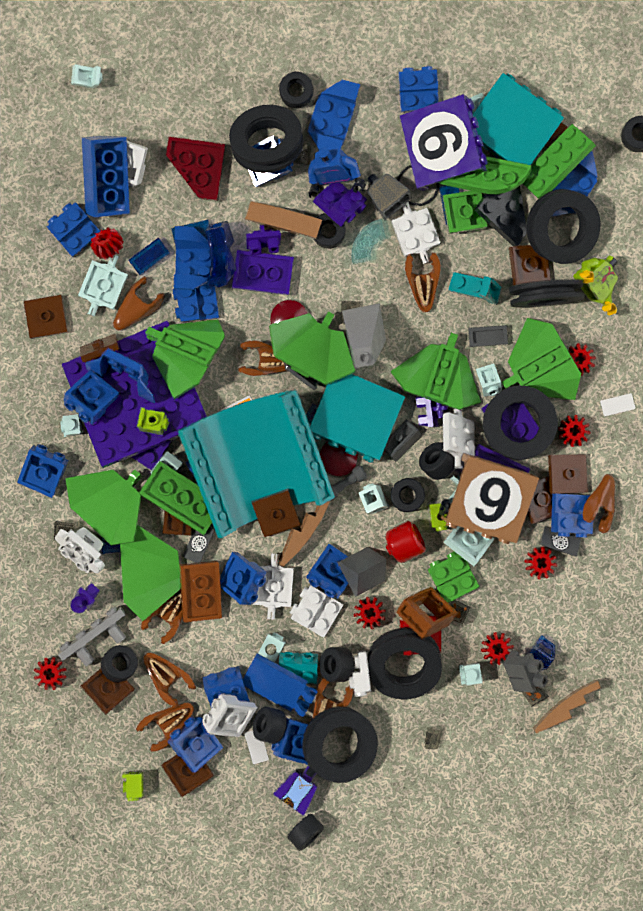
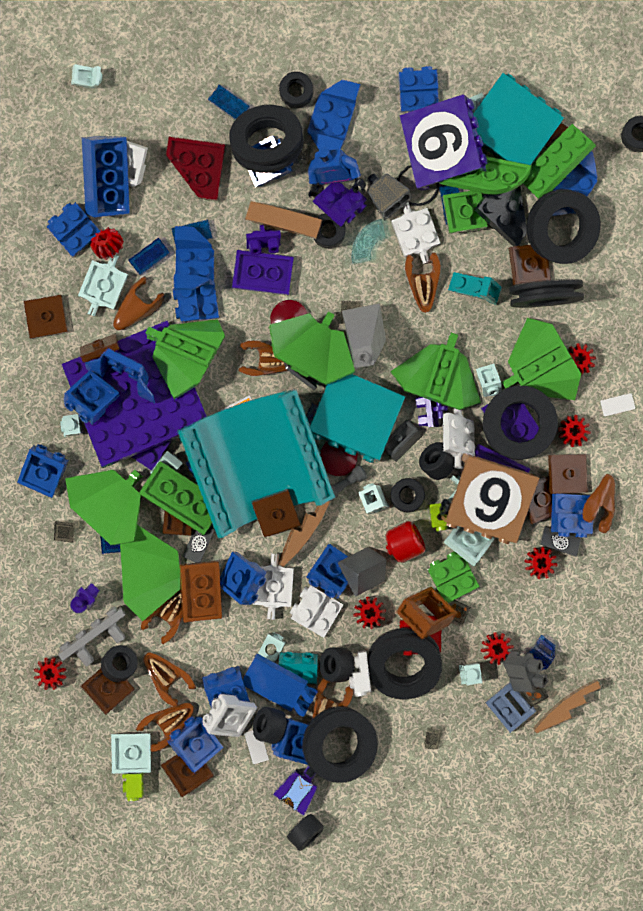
white piece [55,527,105,574] -> none
lime brick [137,408,169,435] -> none
clear blue arch [205,220,237,287] -> none
dark grey tile [468,325,508,348] -> none
lime torso [573,256,618,316] -> none
none -> light aqua plate [111,733,151,774]
none -> clear blue tile [208,84,250,120]
none -> sand blue plate [485,682,536,733]

